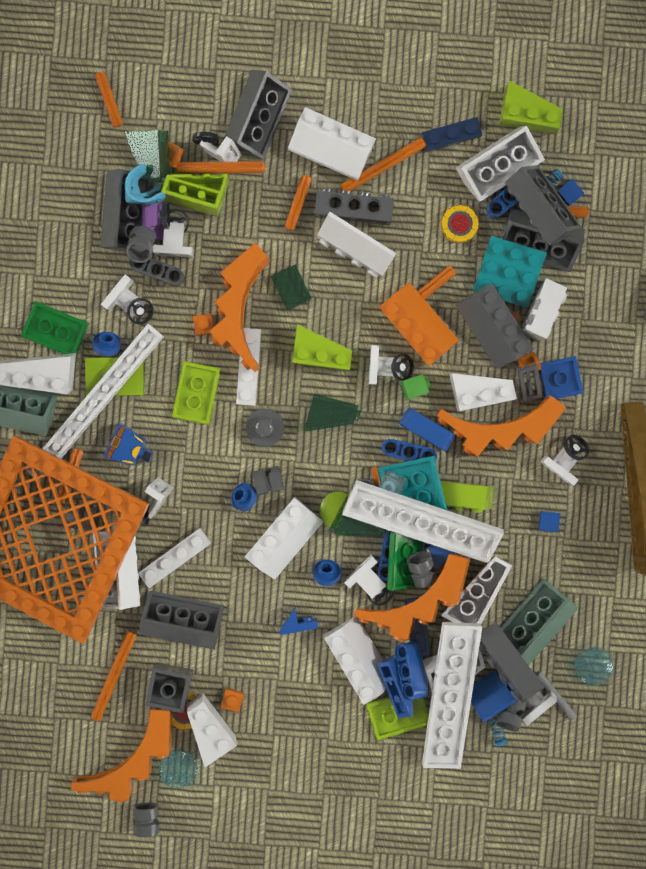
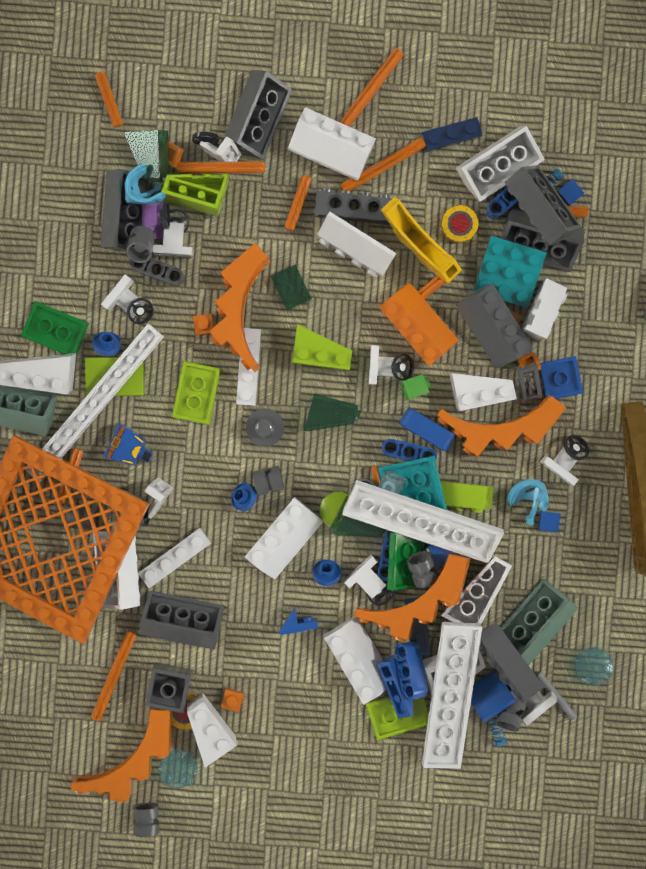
lime wedge [499,80,563,134] -> none
none -> orange axle [340,48,404,127]
none -> yellow arch [381,197,462,283]
none -> medium azure helmet [507,479,549,526]

